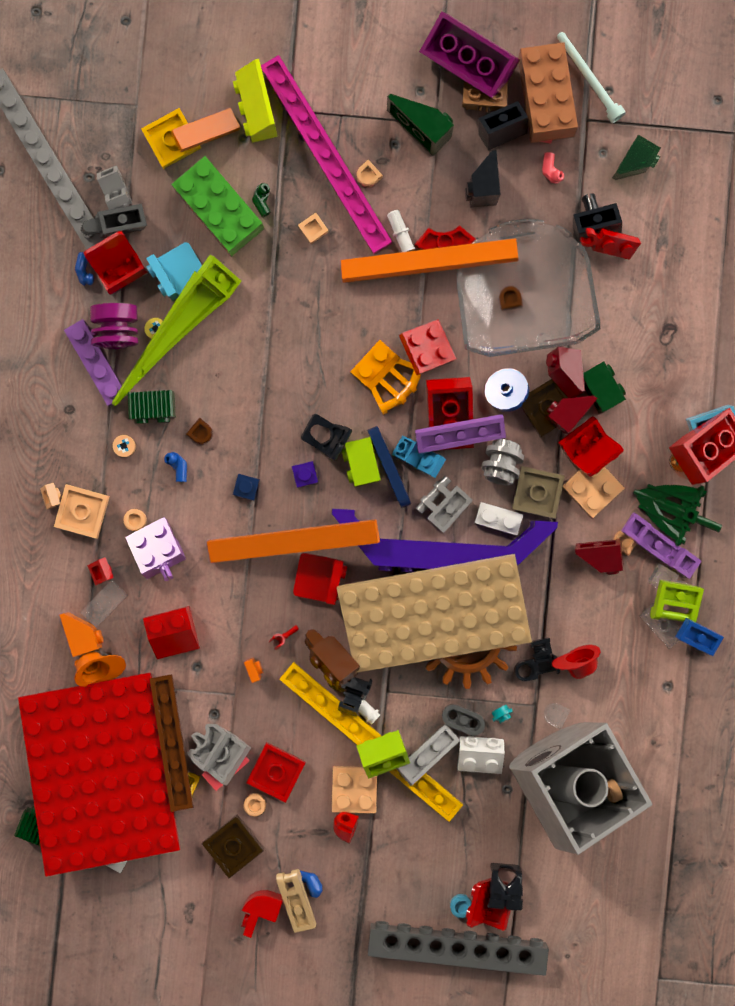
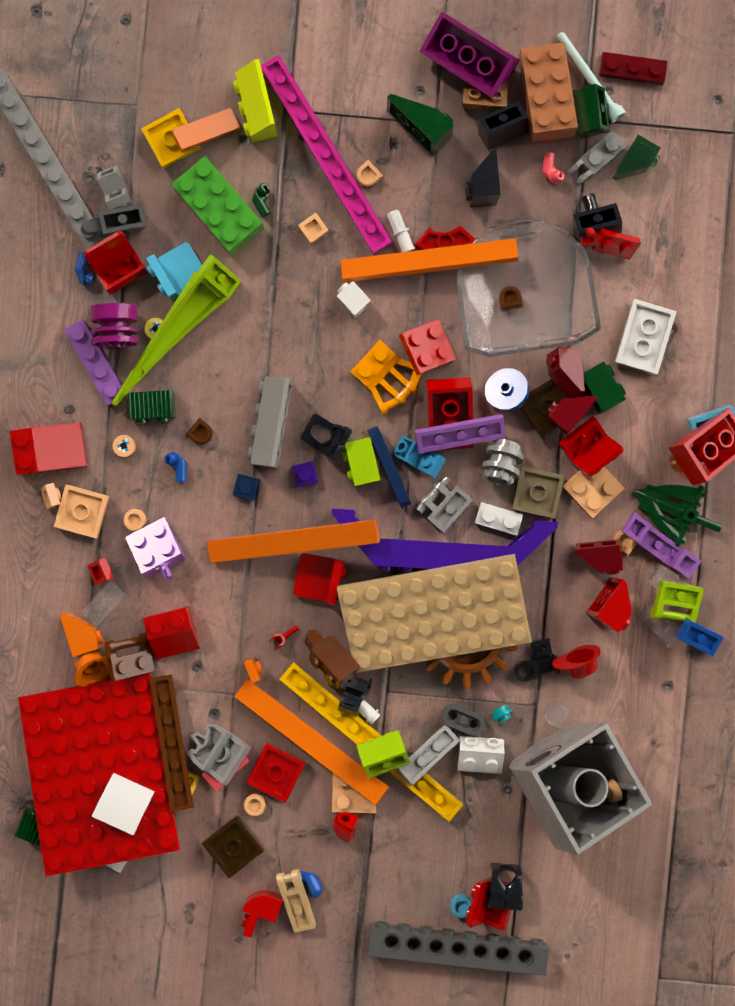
none -> slope [9,422,88,476]
none -> white slope [92,773,155,835]
none -> reddish brown plate [105,632,155,681]
none -> orange tile [234,679,389,805]
none -> light grey slope [247,376,292,469]
none -> white brick [337,281,371,318]
none -> light grey hinge [567,130,627,185]
none -> dark green brick [572,84,610,138]
none -> red slope [585,577,632,633]
none -> dark red plate [598,52,668,85]
none -> white plate [614,299,677,375]

